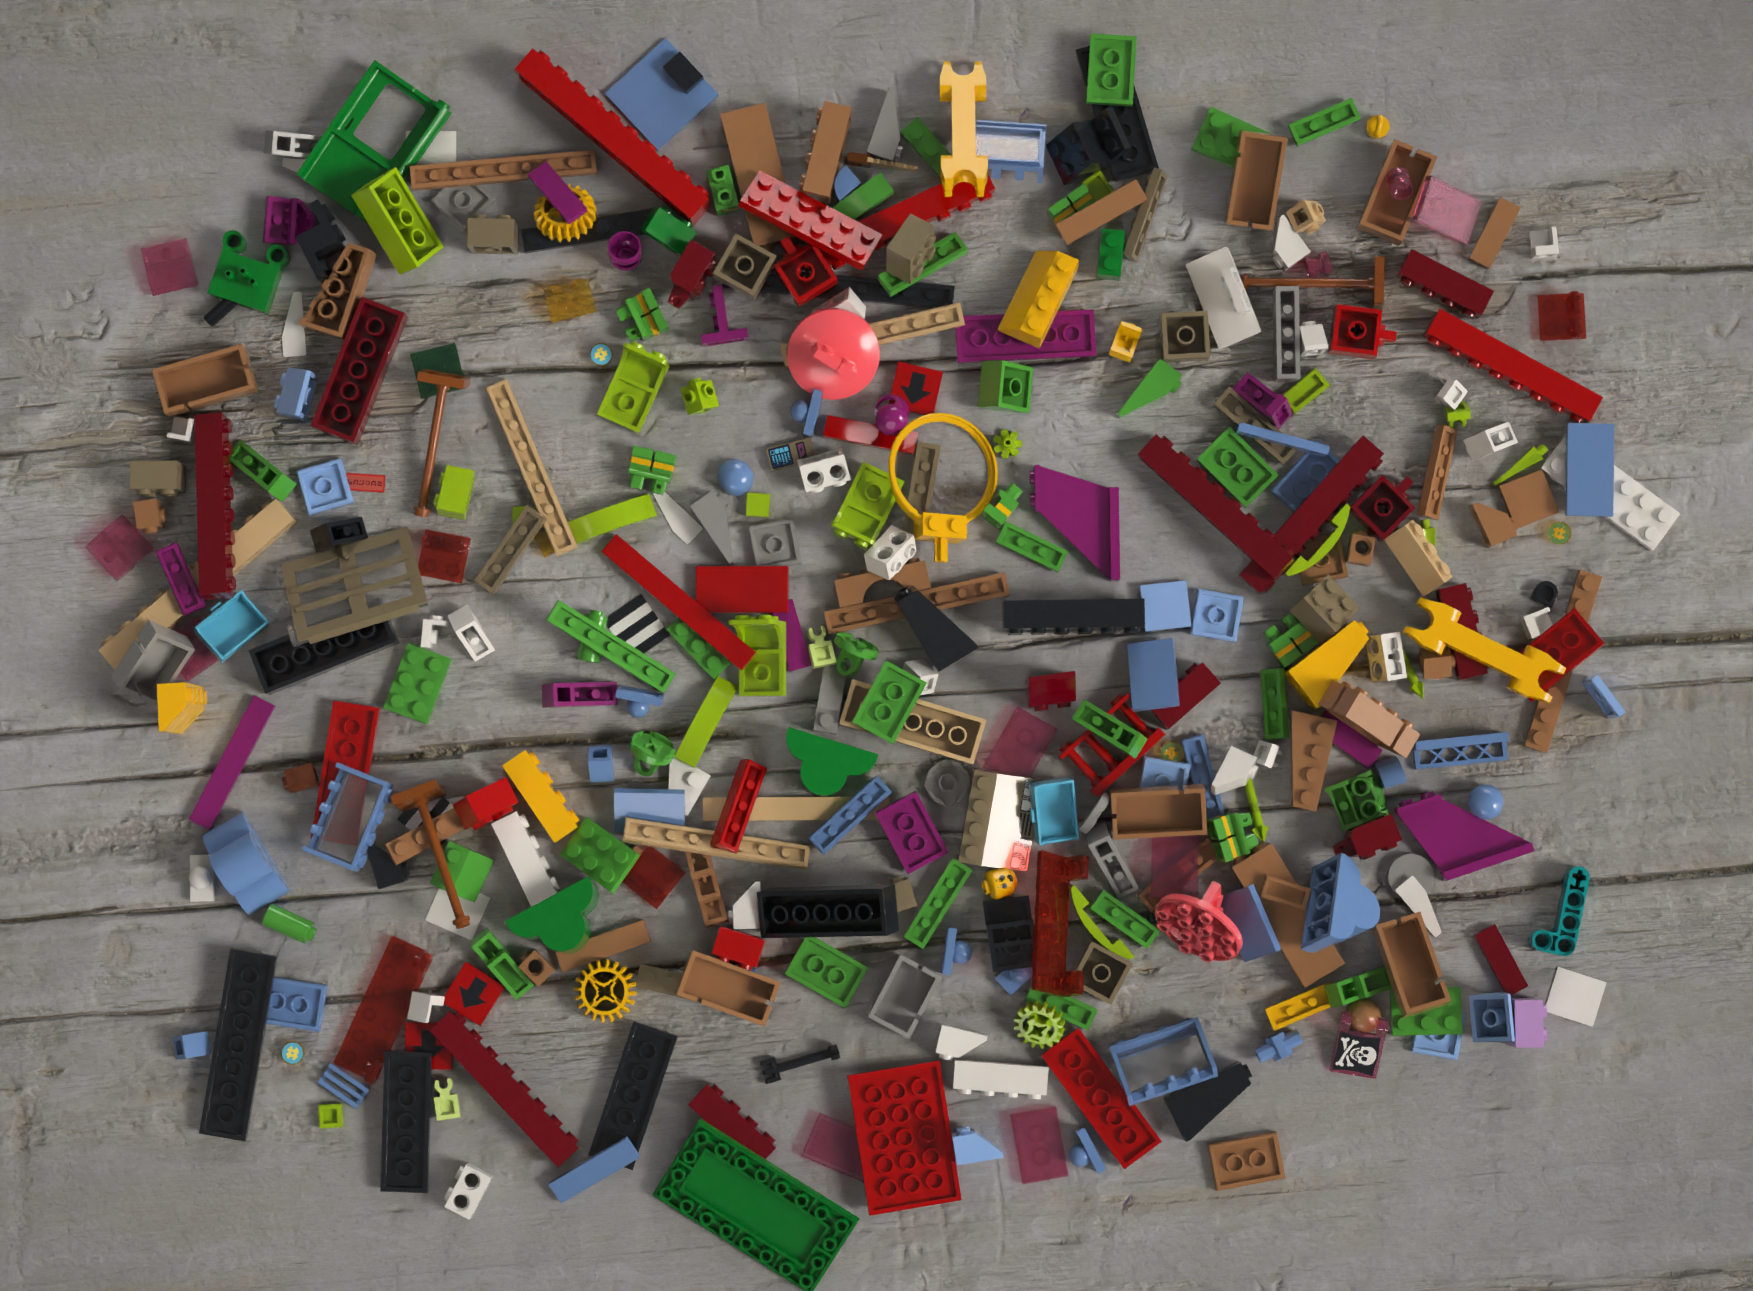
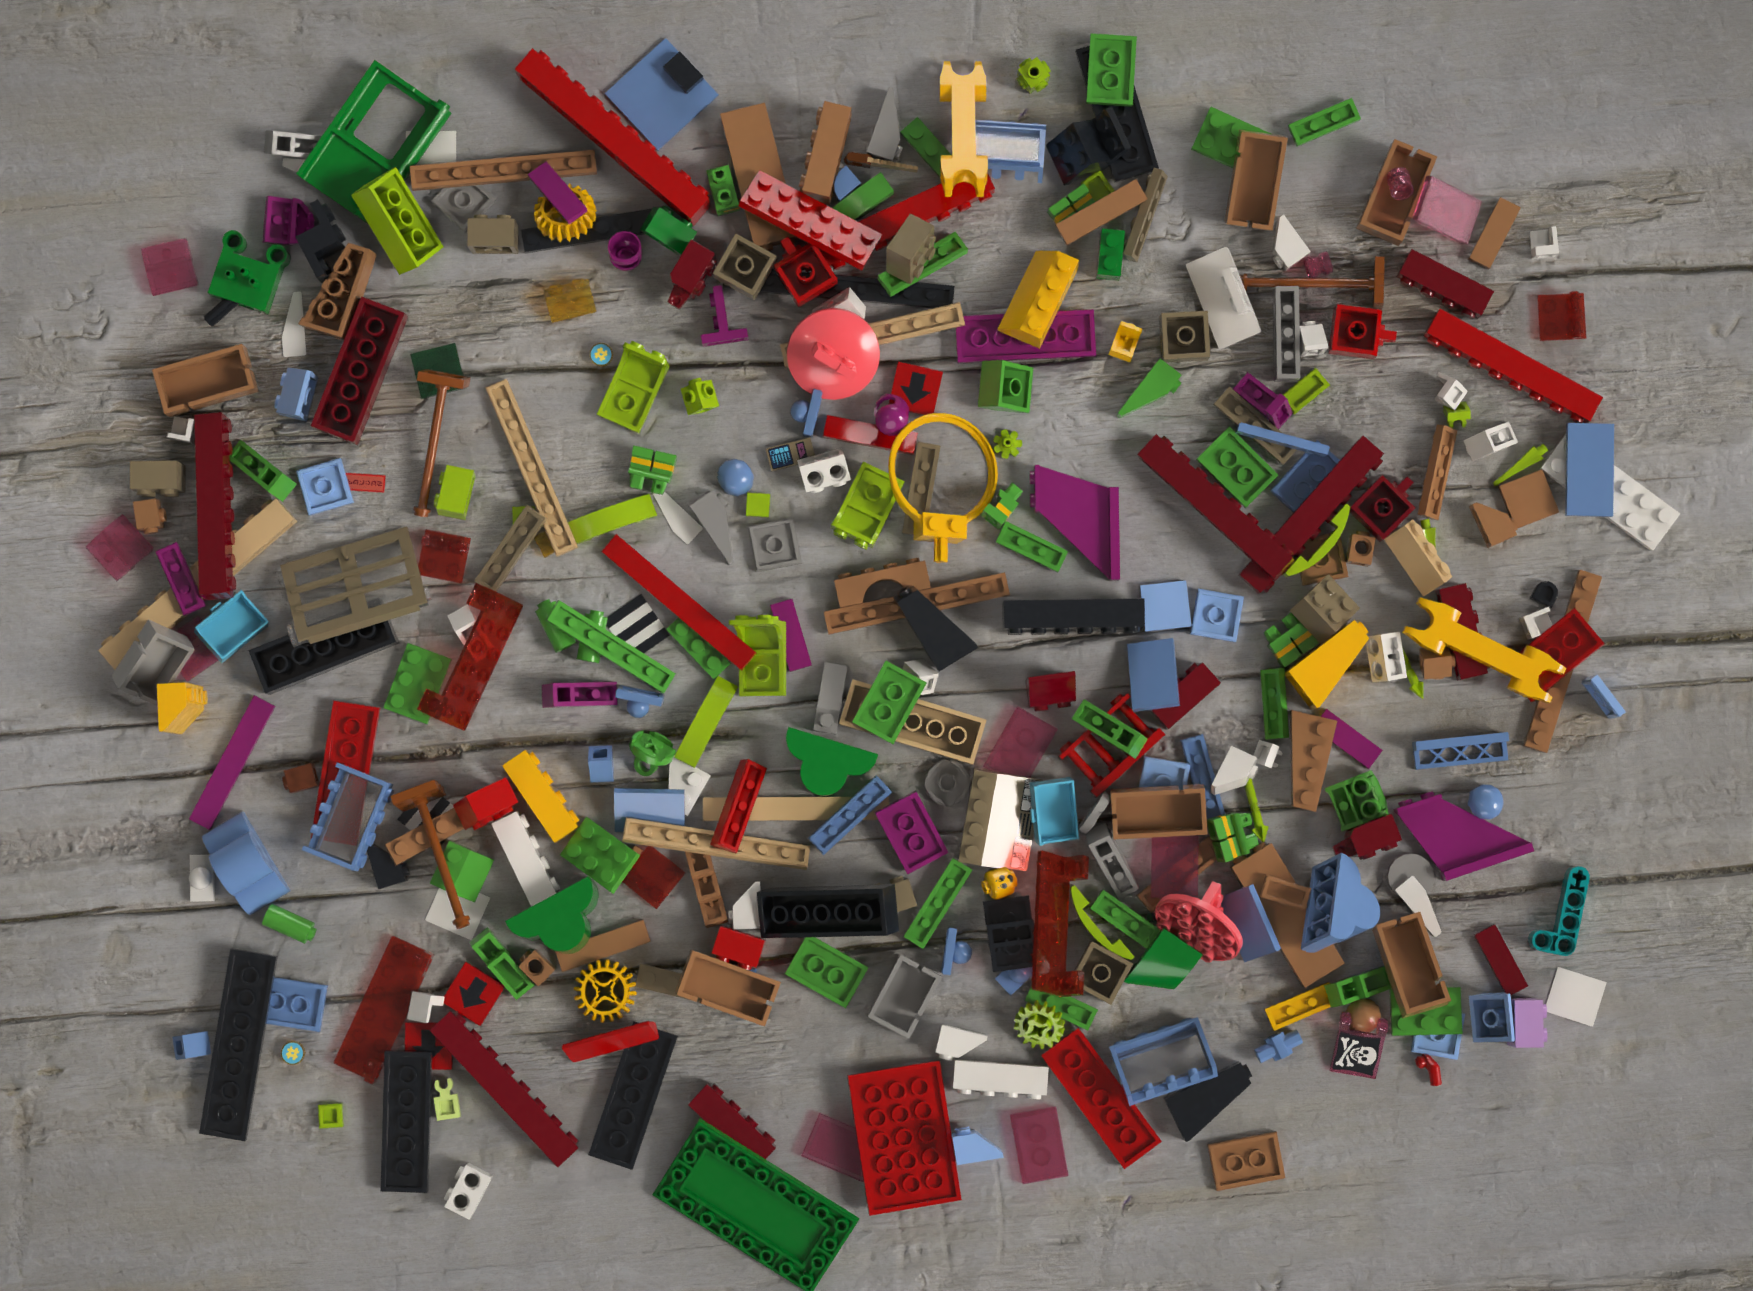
black slope [310,517,368,553] -> none
medium blue tile [317,1063,370,1109] -> none
white bracket [421,615,448,649] -> none
medium blue tile [548,1137,640,1203] -> none
bright green hips [616,288,669,342] -> none
red tile [696,566,789,613] -> none
black hinge [759,1044,841,1084] -> none
yellowish green plate [807,626,837,669] -> none
bright green tile [834,632,879,676] -> none
white brick [864,525,917,580] -> none
medium blue tile [1069,1127,1106,1174] -> none
clear yellow tile [1160,742,1184,762] -> none
tan brick [1286,199,1326,234] -> none
medium nougat piece [1318,680,1420,758] -> none
yellow tile [1366,115,1389,139] -> none
medium blue brick [1373,756,1407,789] -> none
clear yellow tile [1547,521,1571,545] -> none
none -> clear red bracket [417,583,523,731]
none -> bright green brick [535,599,577,653]
none -> red slope [562,1021,659,1062]
none -> lime brick [1016,57,1051,94]
none -> green slope [1124,927,1203,989]
none -> red arm [1415,1054,1442,1086]

